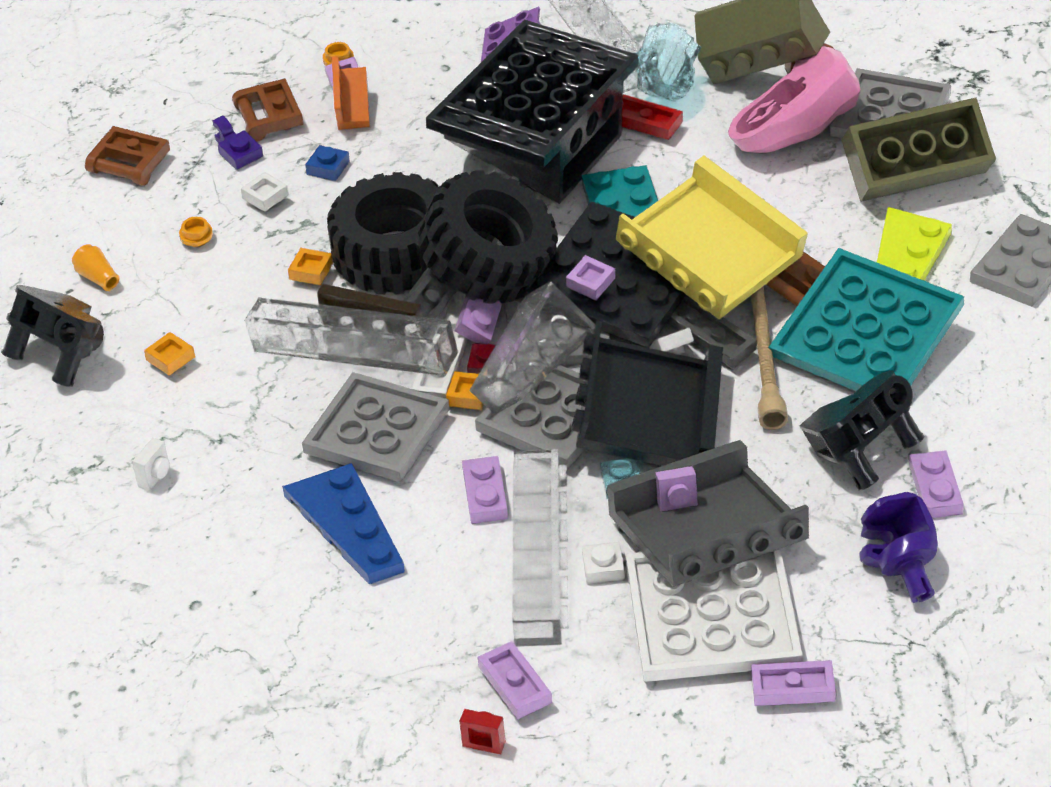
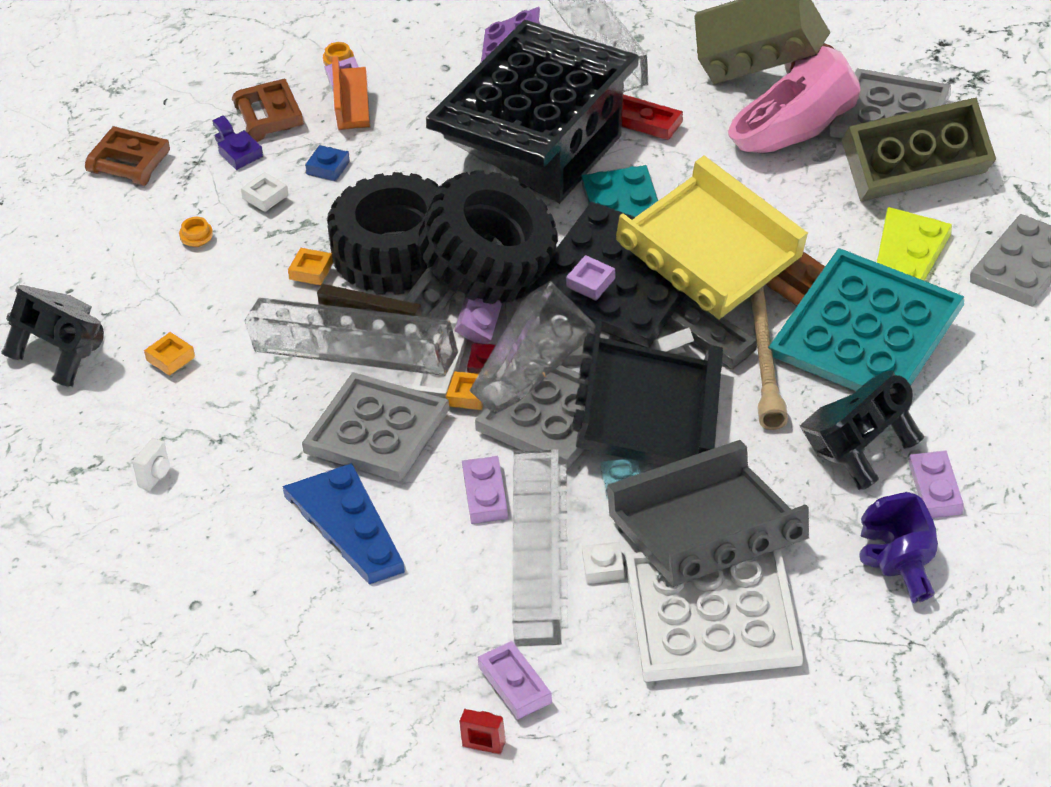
light orange cone [72,244,120,291] -> none
clear light blue hair [634,22,701,102] -> none
lavender plate [655,466,698,512] -> none
lavender plate [751,660,836,706] -> none

